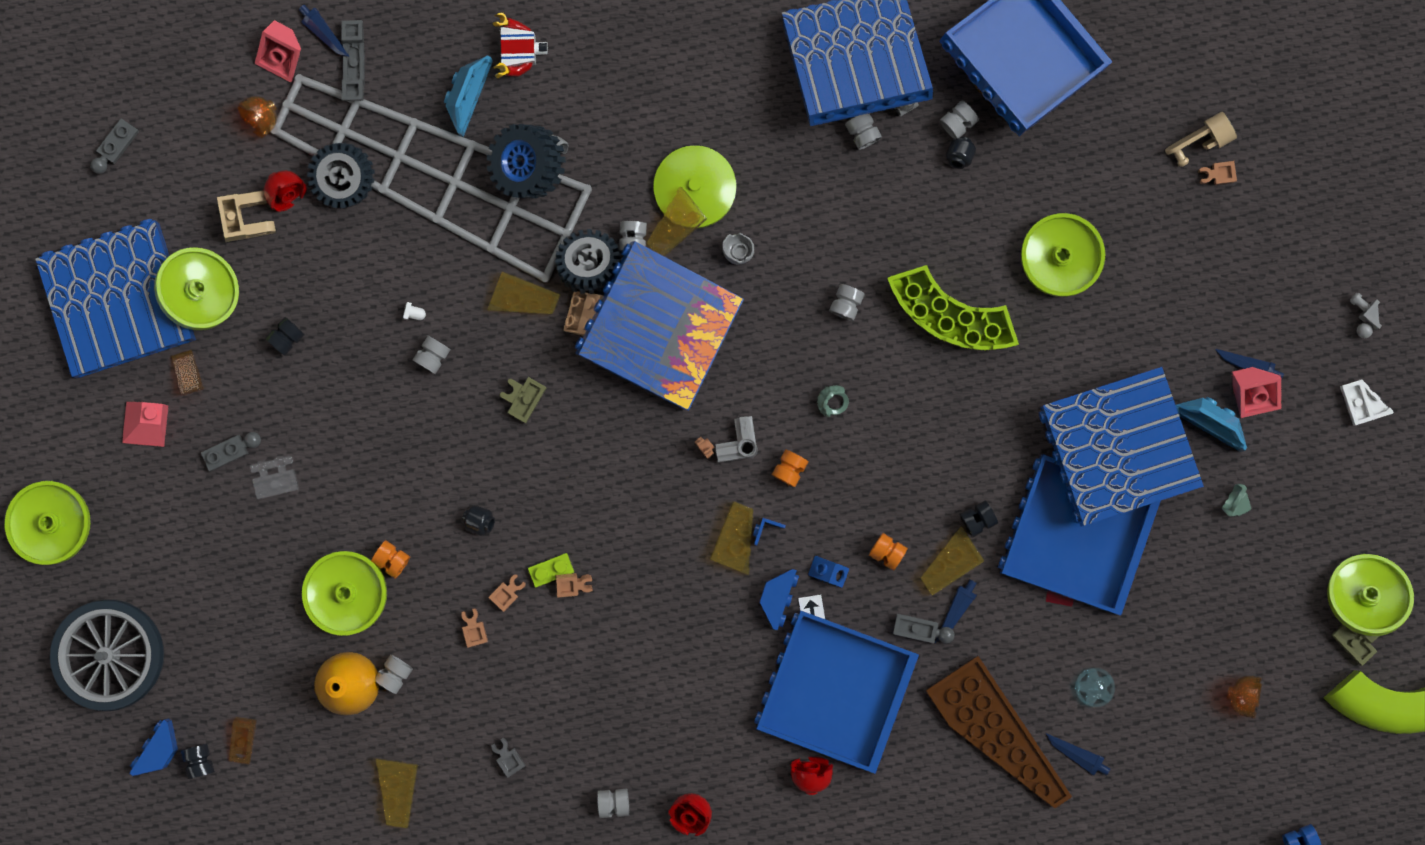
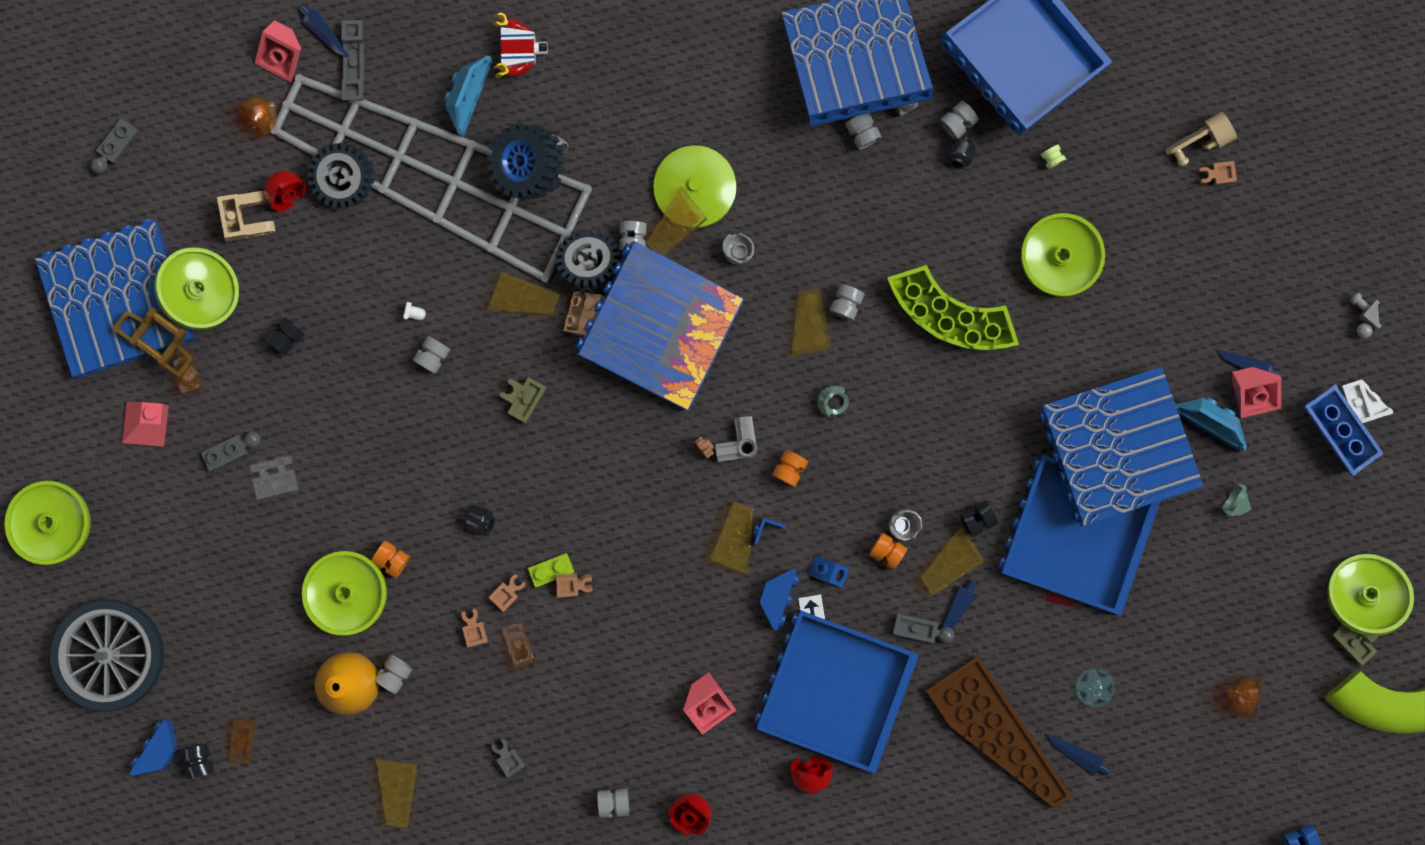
none -> pearl gold bar [113,307,194,377]
none -> clear orange slope [502,622,536,670]
none -> coral slope [683,672,736,735]
none -> clear yellow wing [791,288,832,357]
none -> light grey hair [889,509,923,541]
none -> yellowish green wheel [1040,145,1066,169]
none -> blue slope [1303,384,1384,476]

